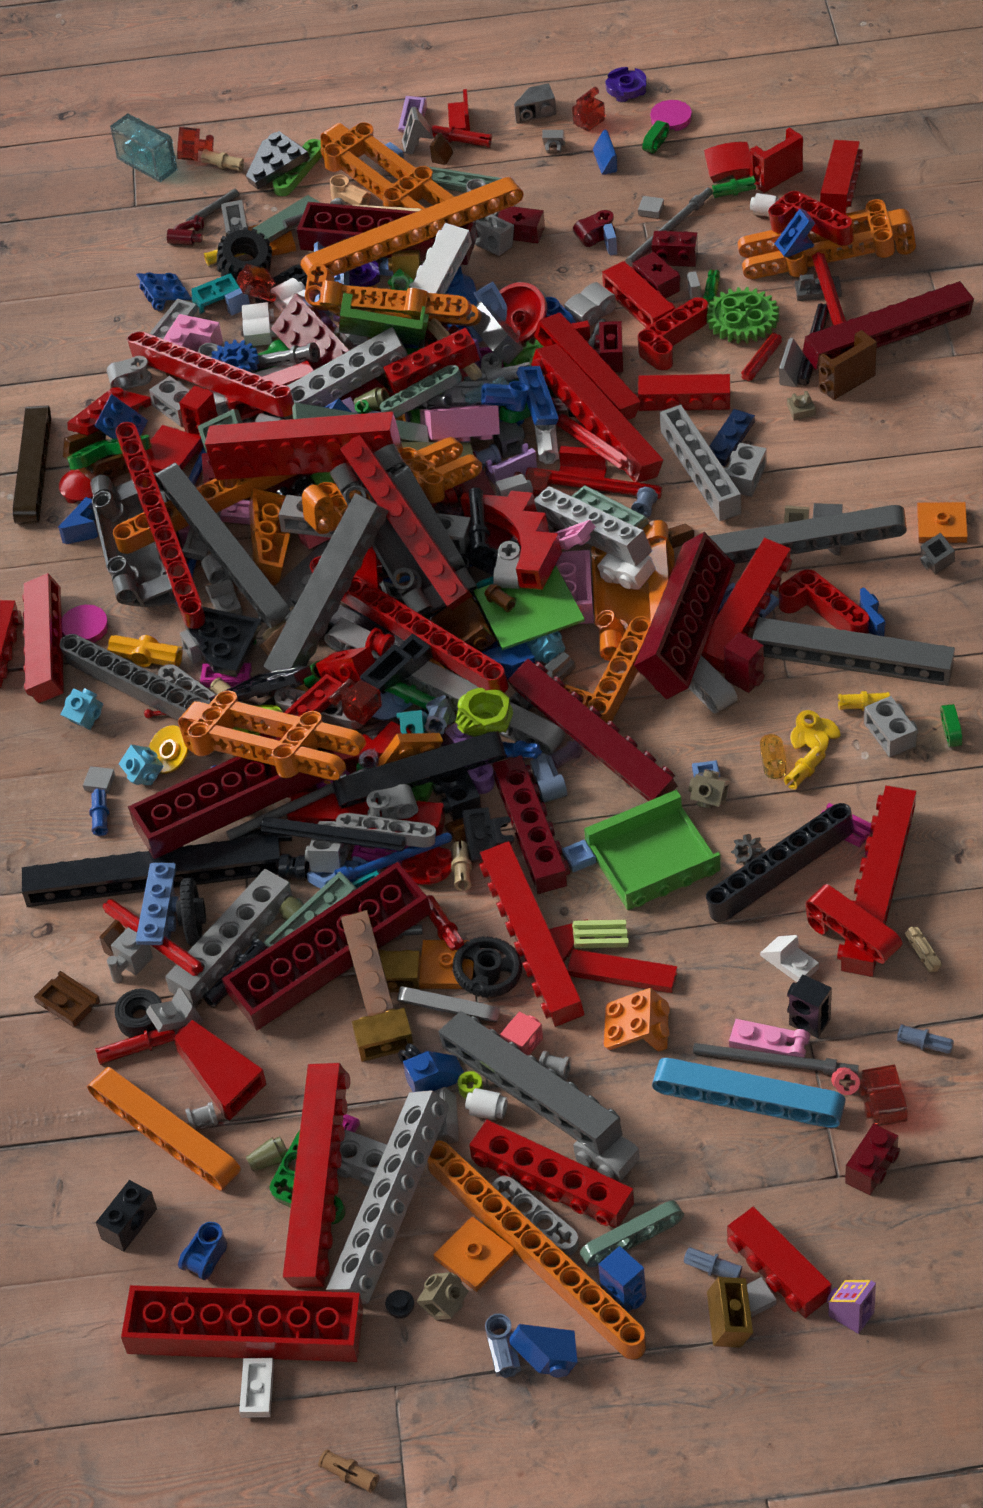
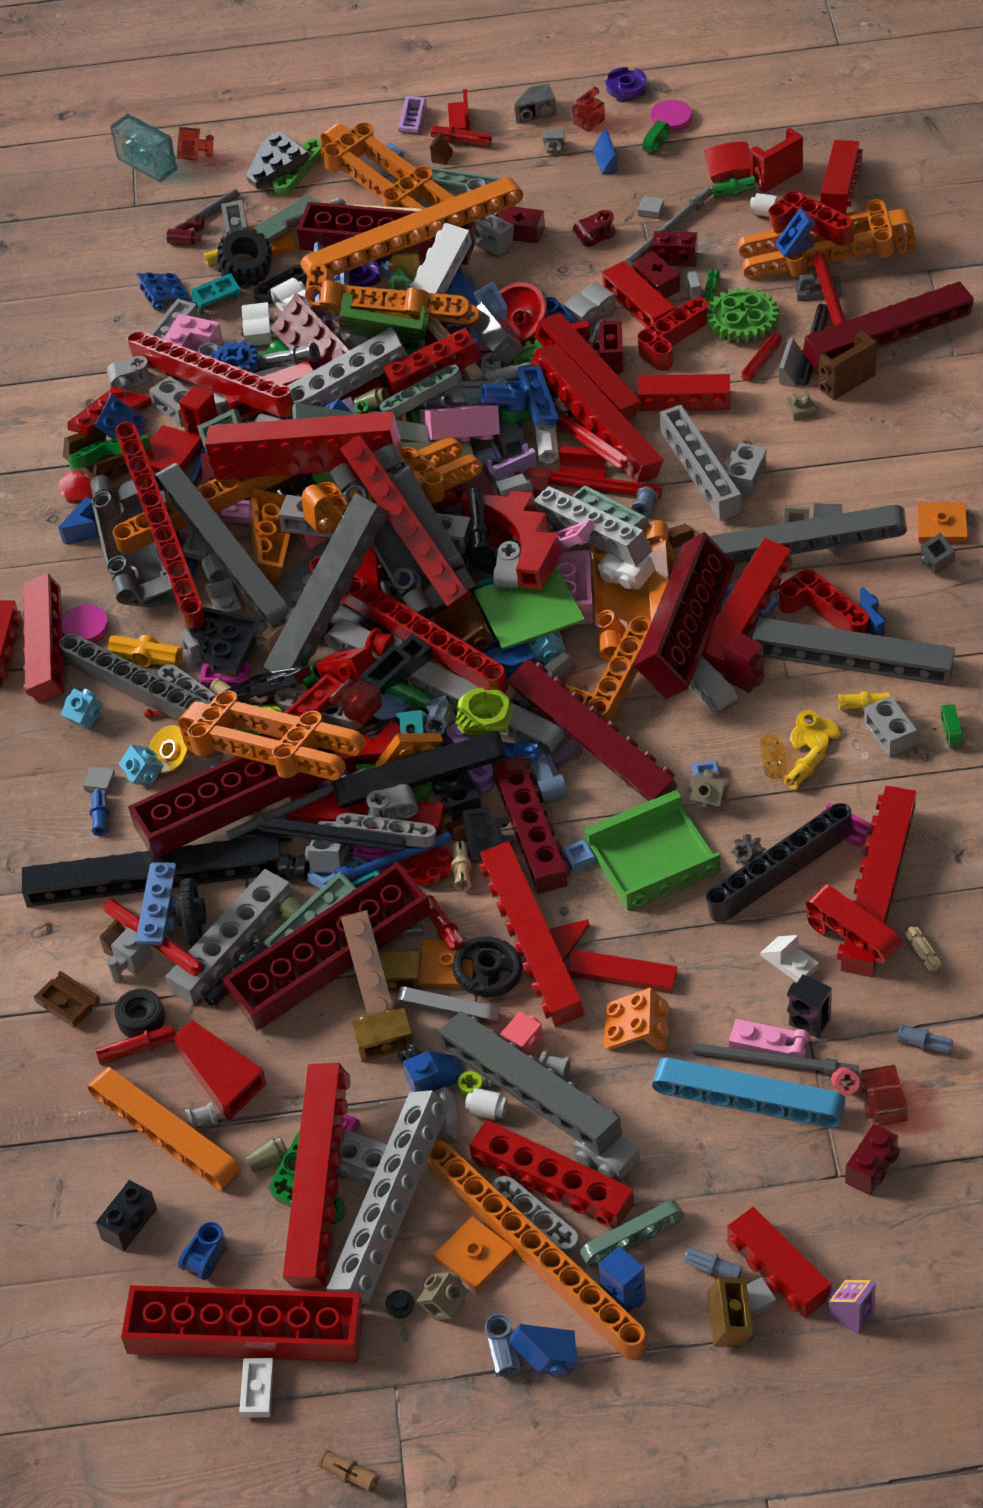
dark brown beam [13,405,51,524] -> none
light grey slope [146,988,204,1032] -> none
tan pin [201,149,244,172] -> none
medium blue tile [225,286,250,316] -> none
clear red brick [236,263,276,302] -> none
light nougat piece [330,174,371,205] -> none
pin [359,749,379,770] -> none
light grey slope [402,107,434,154] -> none
reddish brown pin [484,584,516,612] -> none
yellowish green tile [572,920,629,948] -> none
medium blue tile [604,224,617,255] -> none
dark blue plate [709,409,755,467] -> none

